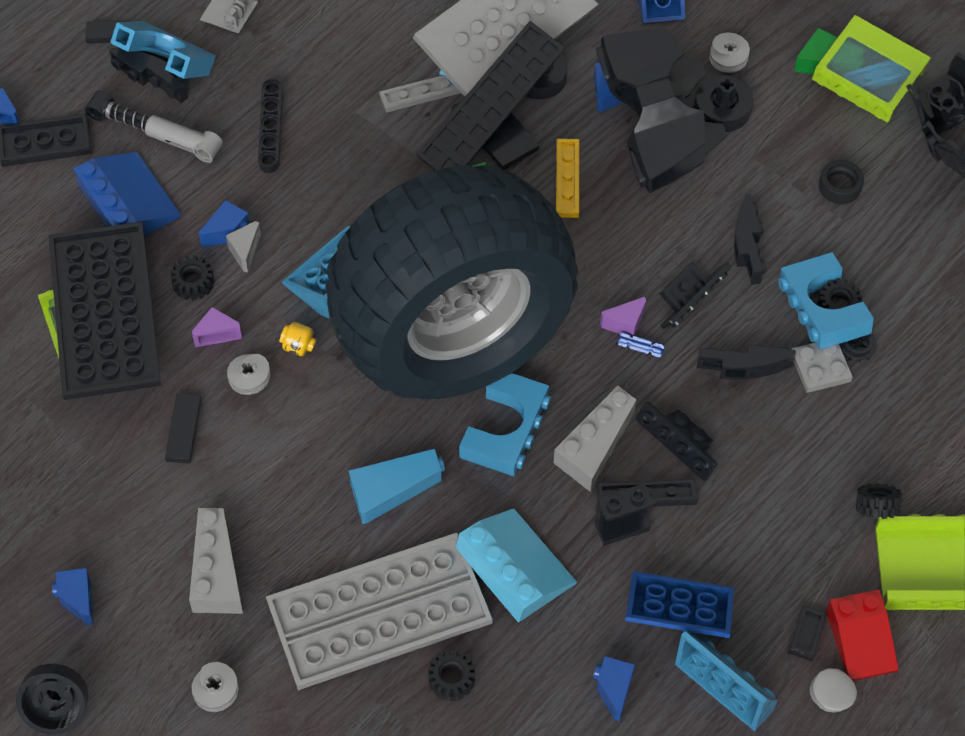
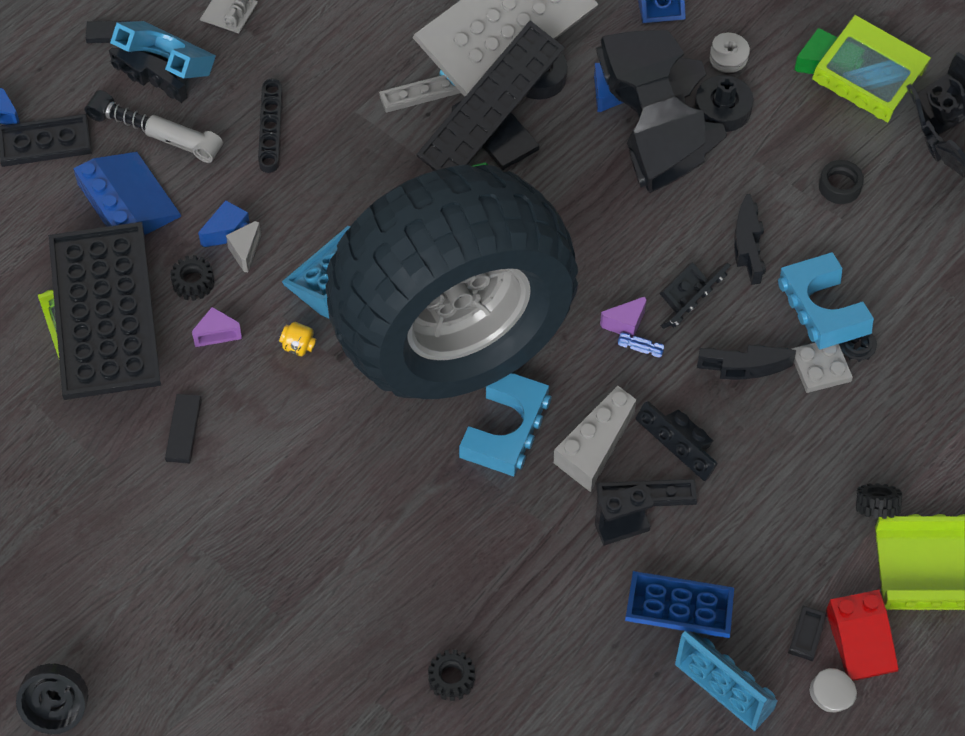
blue slope [52,568,93,625] -> none
light grey wedge [189,508,243,614] -> none
light grey piece [192,662,239,712] -> none
light grey piece [227,354,271,395] -> none
light grey plate [266,533,493,690] -> none
dark azure slope [349,449,445,525] -> none
medium azure slope [455,508,577,623] -> none
yellow tile [556,139,579,218] -> none
blue slope [593,656,635,721] -> none
black tyre [817,279,862,309] -> none

